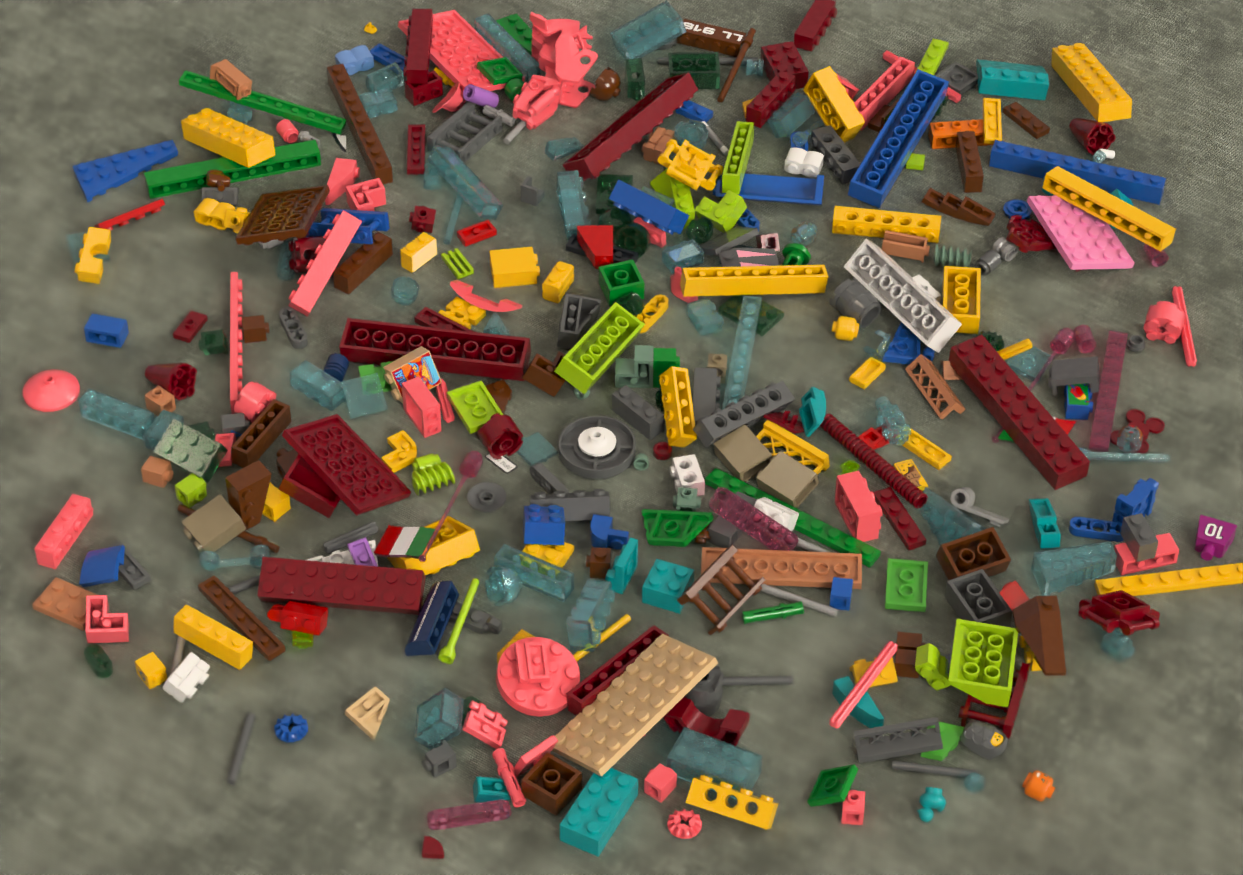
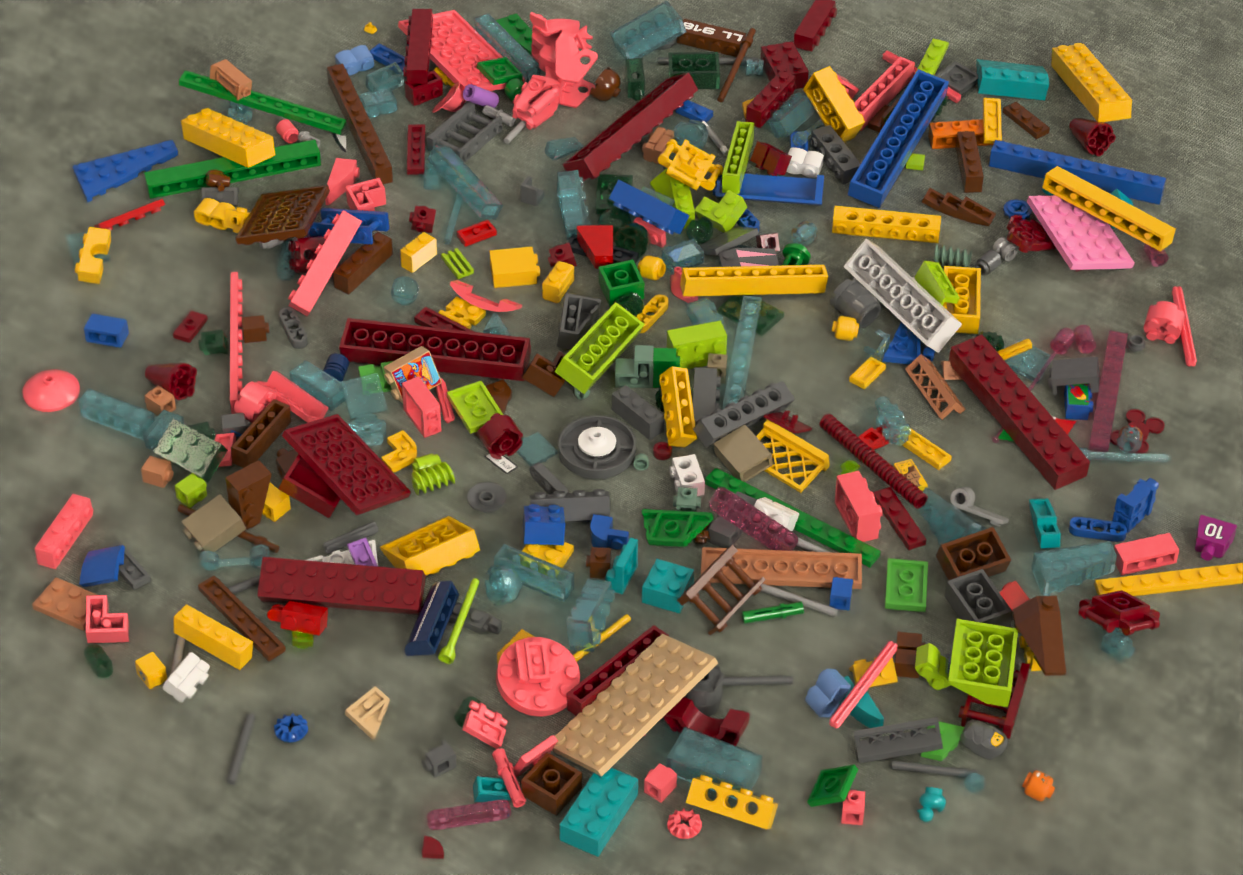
flag [374,451,483,562] -> none
clear light blue brick [414,688,464,749] -> none
dark tan brick [756,451,819,508] -> none
teal slope [799,387,826,437] -> none
nougat window [882,230,930,263] -> none
arm [1091,149,1115,163] -> none
dark grey brick [1120,513,1158,562] -> none
none -> coral fence [257,371,329,423]
none -> clear light blue plate [349,414,387,446]
none -> dark red brick [547,242,577,267]
none -> yellow head [638,255,666,281]
none -> lime piece [667,320,727,369]
none -> dark red piece [750,141,792,176]
none -> medium blue brick [805,669,851,718]
none -> lime panel [915,261,960,306]

